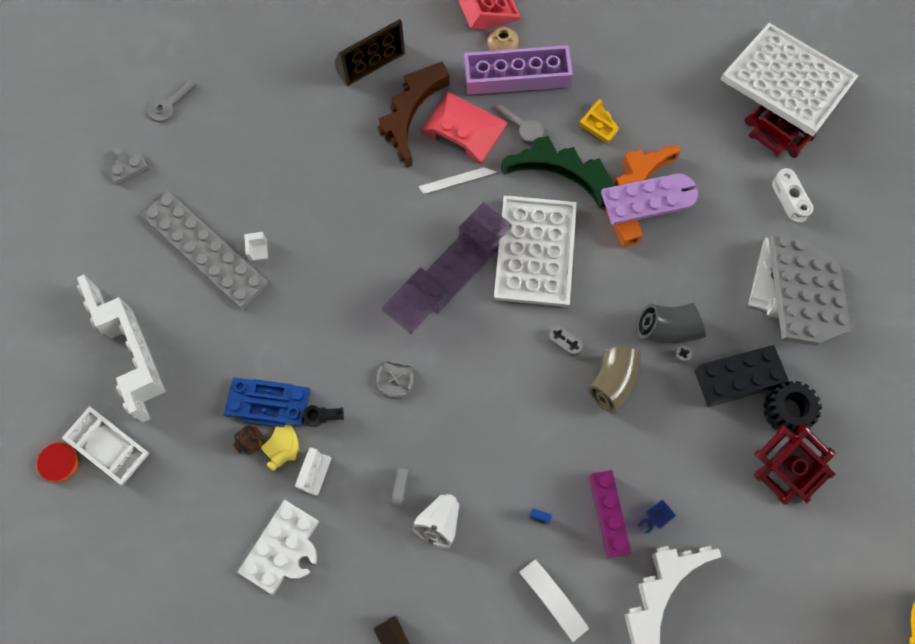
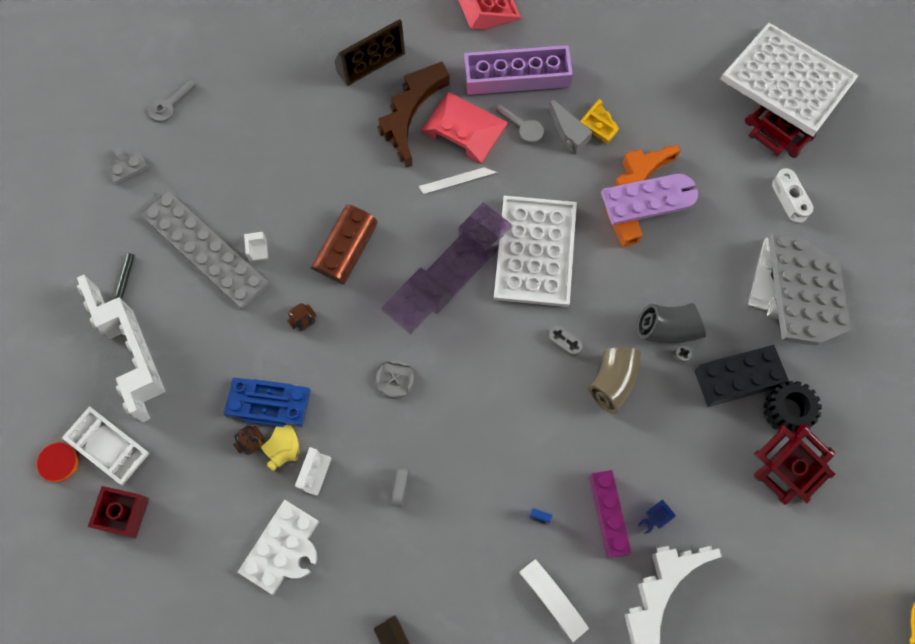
black pin [303,405,344,427] -> none
white cone [412,494,459,549] -> none
tan piece [488,27,518,51] -> none
dark green arch [501,136,615,208] -> none
none -> dark red brick [88,486,149,539]
none -> pearl dark grey bar [114,253,135,299]
none -> reddish brown head [287,303,317,331]
none -> copper container [310,205,378,285]
none -> light grey slope [549,99,593,154]

